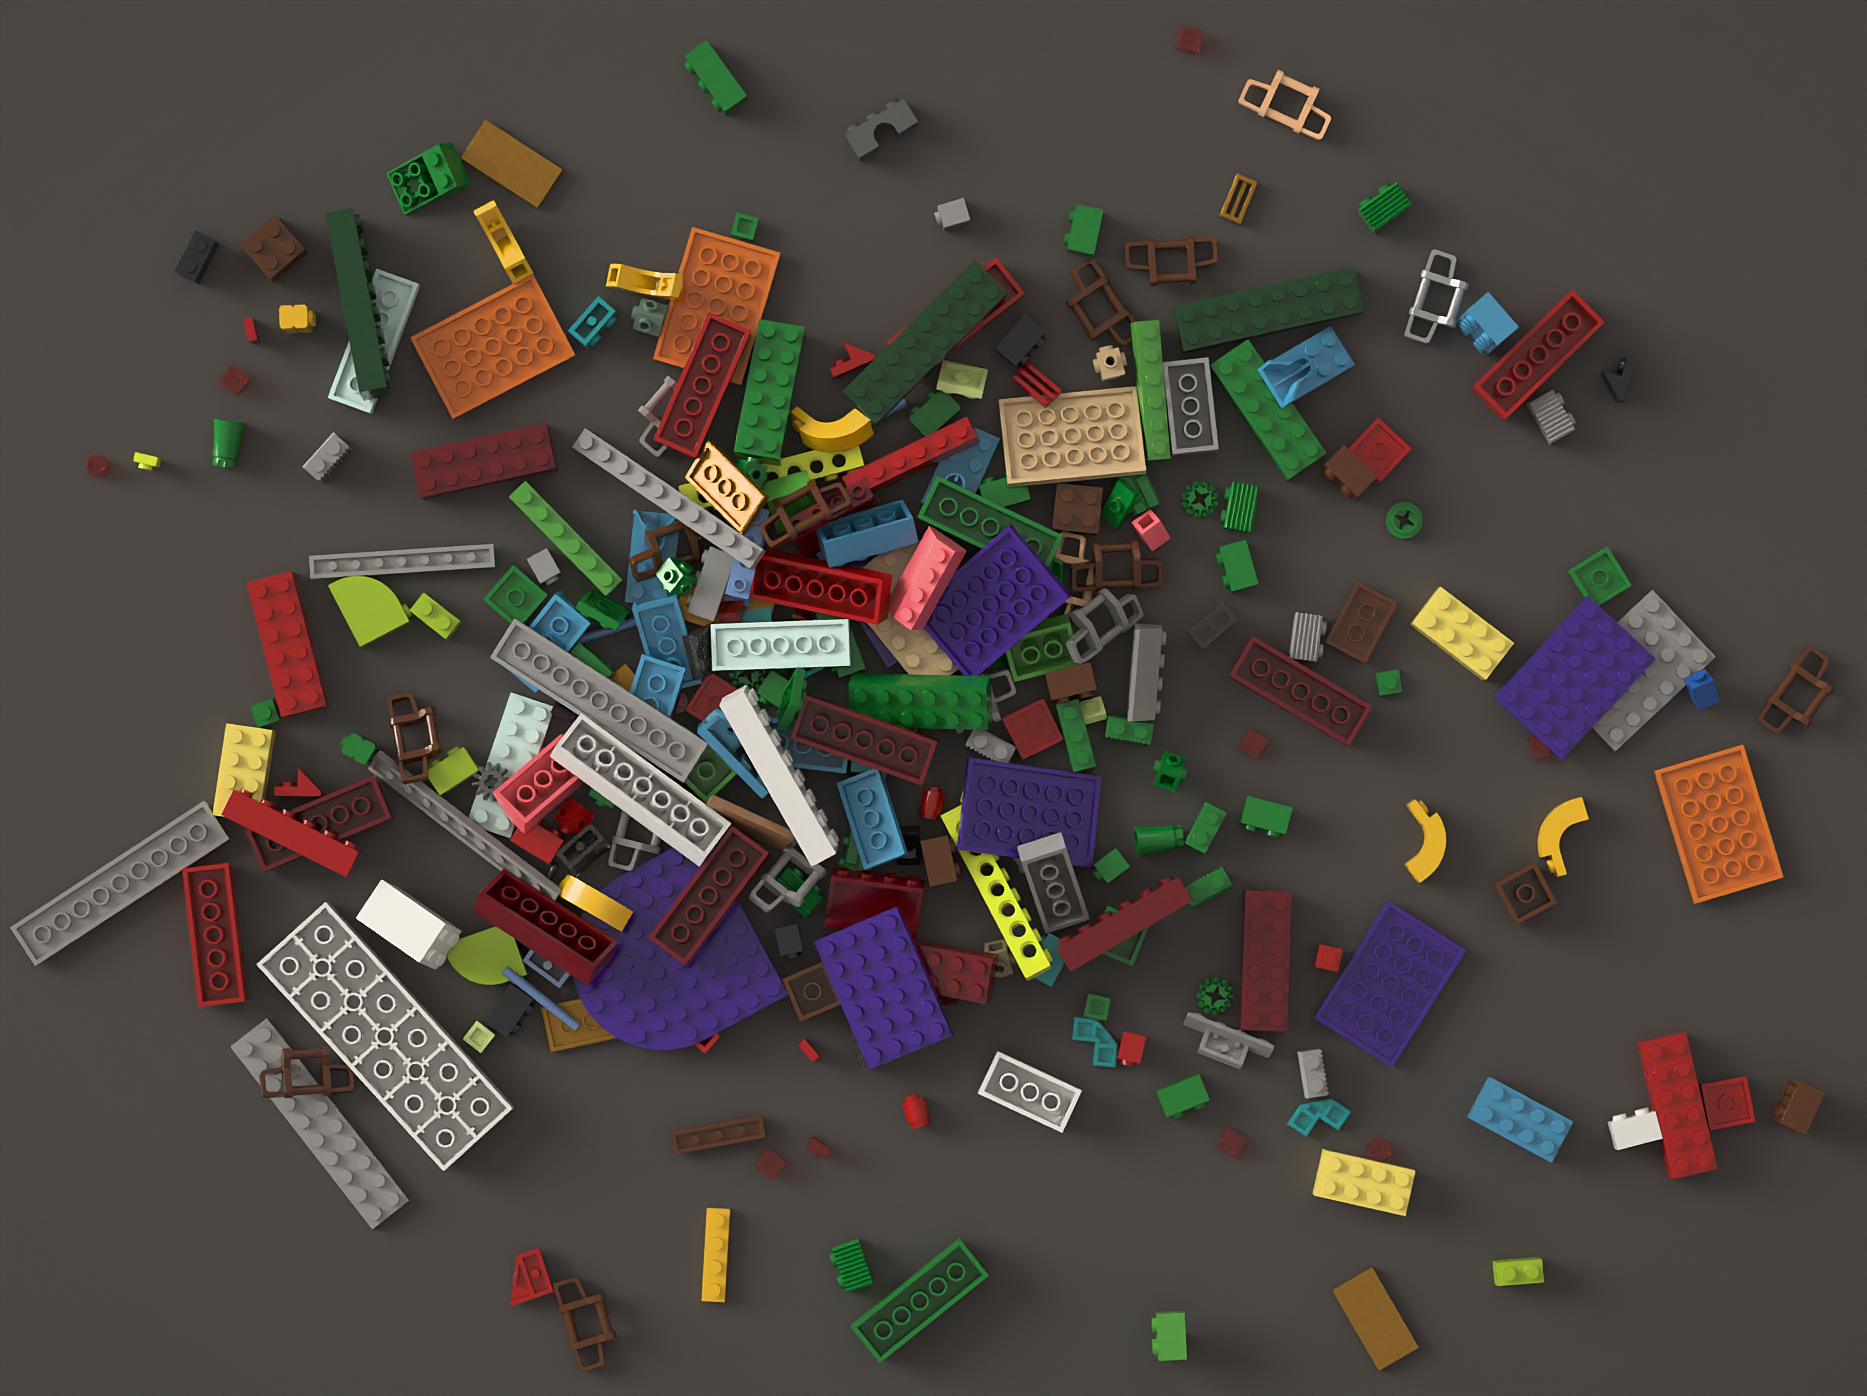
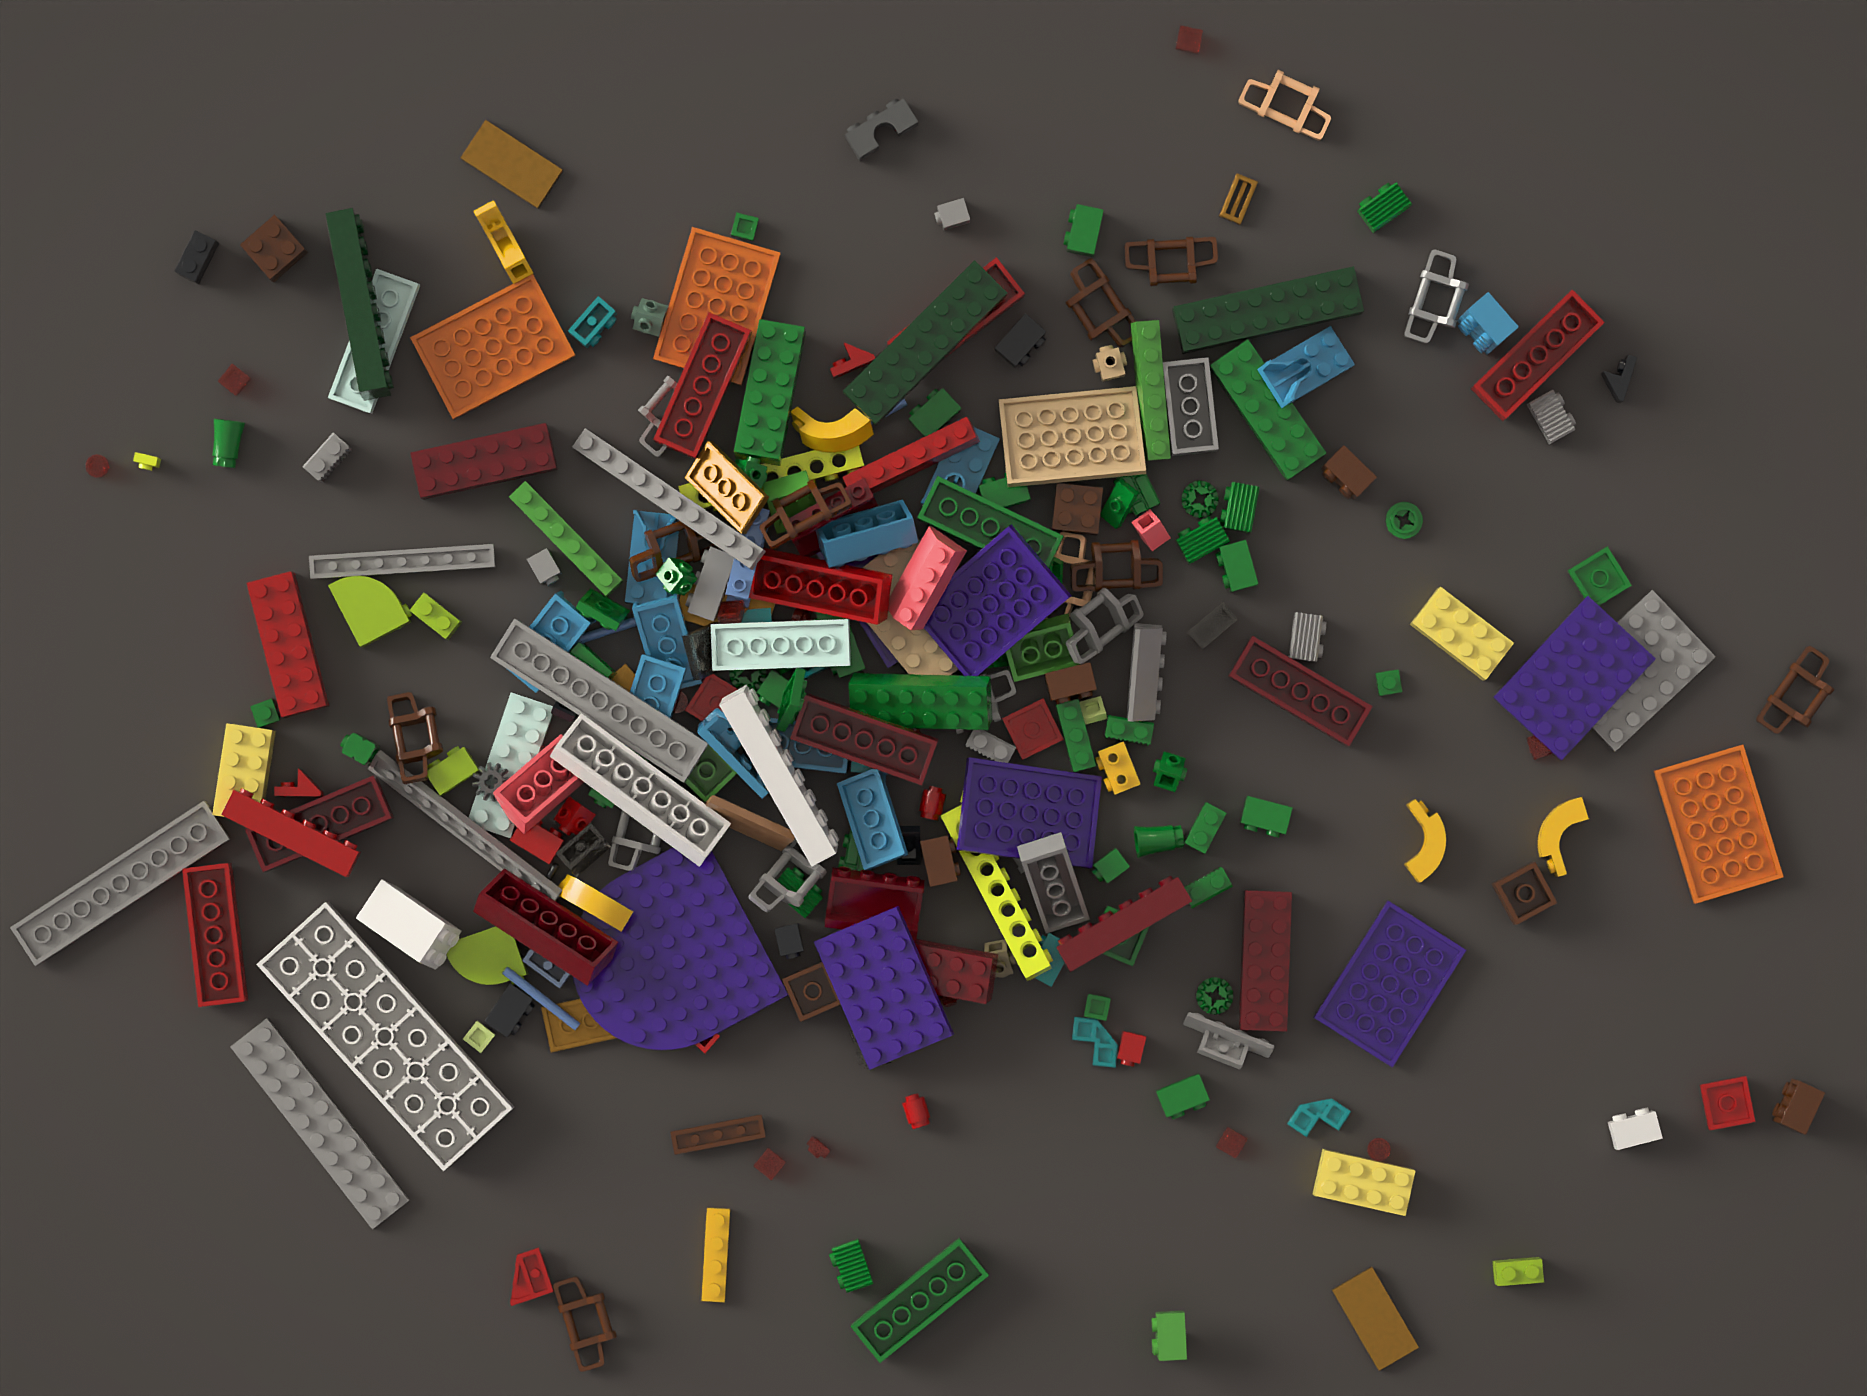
red tile [243,317,260,344] -> none
reddish brown bar [259,1046,355,1099] -> none
yellow brick [279,305,317,334] -> none
green slope [386,142,471,215] -> none
green plate [483,565,549,624] -> none
yellow arch [606,264,683,300] -> none
dark red brick [648,826,771,967] -> none
green brick [684,40,748,115] -> none
red tile [798,1039,820,1062] -> none
yellowish green plate [936,360,988,399] -> none
white brick [978,1050,1082,1133] -> none
red tile [1012,362,1061,408] -> none
clear red plate [1237,728,1269,760] -> none
light grey brick [1297,1048,1329,1098] -> none
red brick [1313,944,1343,972] -> none
reddish brown plate [1324,581,1398,664] -> none
red plate [1349,418,1412,483] -> none
dark azure brick [1467,1077,1573,1163] -> none
red brick [1637,1032,1718,1179] -> none
blue brick [1684,669,1720,711] -> none
none -> yellow brick [1095,741,1140,795]
none -> green brick [1175,516,1230,565]

